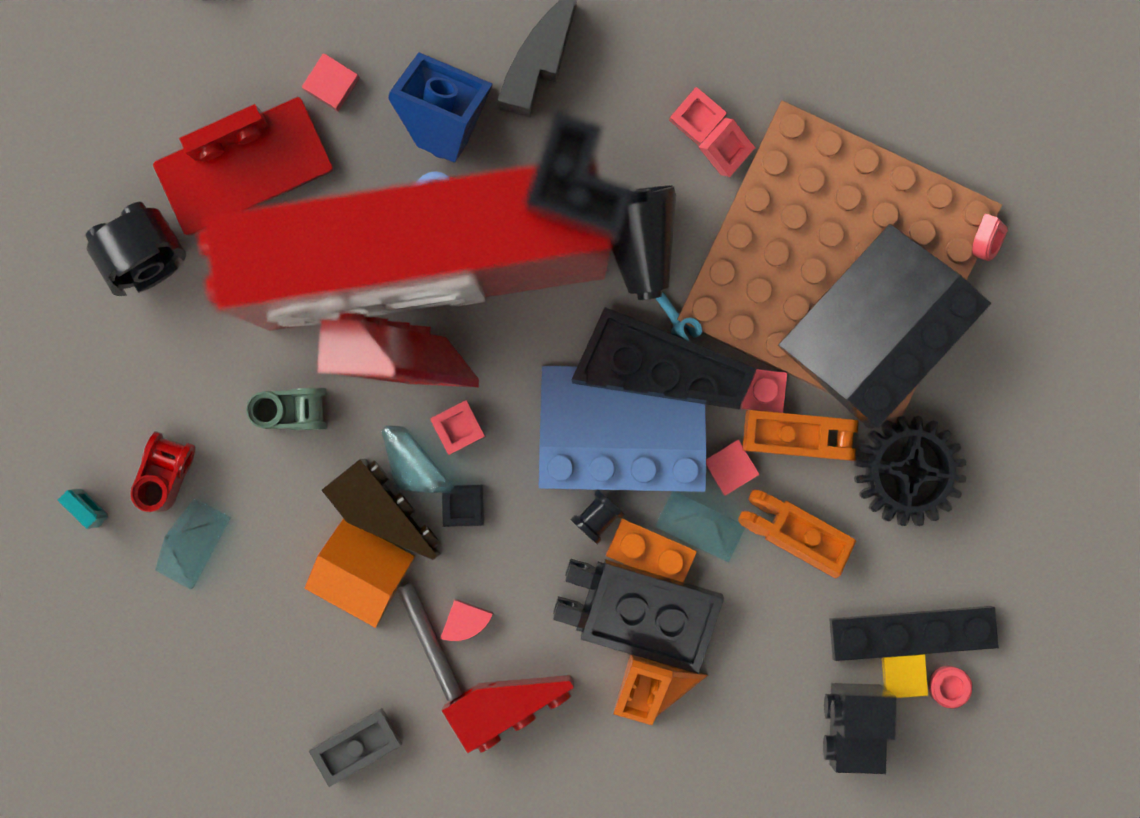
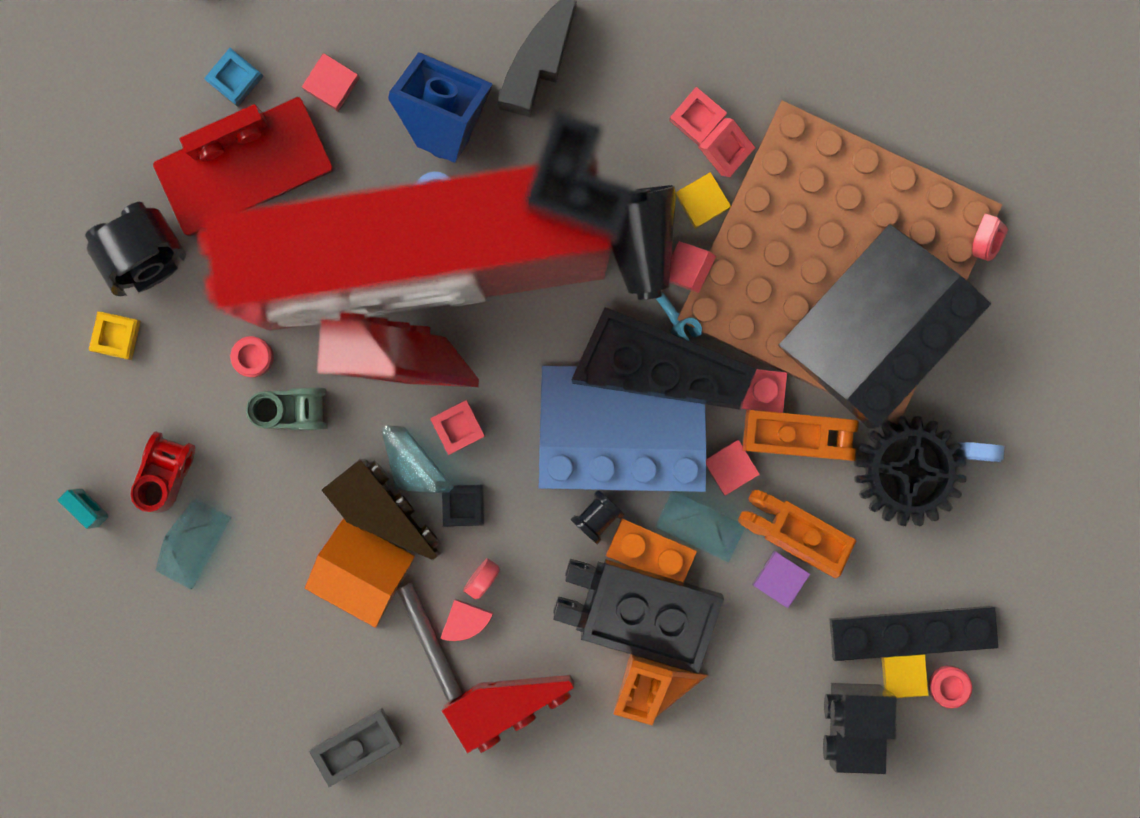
none -> yellow tile [88,311,141,360]
none -> dark azure tile [204,48,263,107]
none -> coral tile [230,336,274,378]
none -> coral tile [463,558,500,600]
none -> coral tile [669,241,716,293]
none -> yellow tile [675,172,731,229]
none -> medium lavender tile [752,551,810,608]
none -> light blue tile [956,442,1005,462]

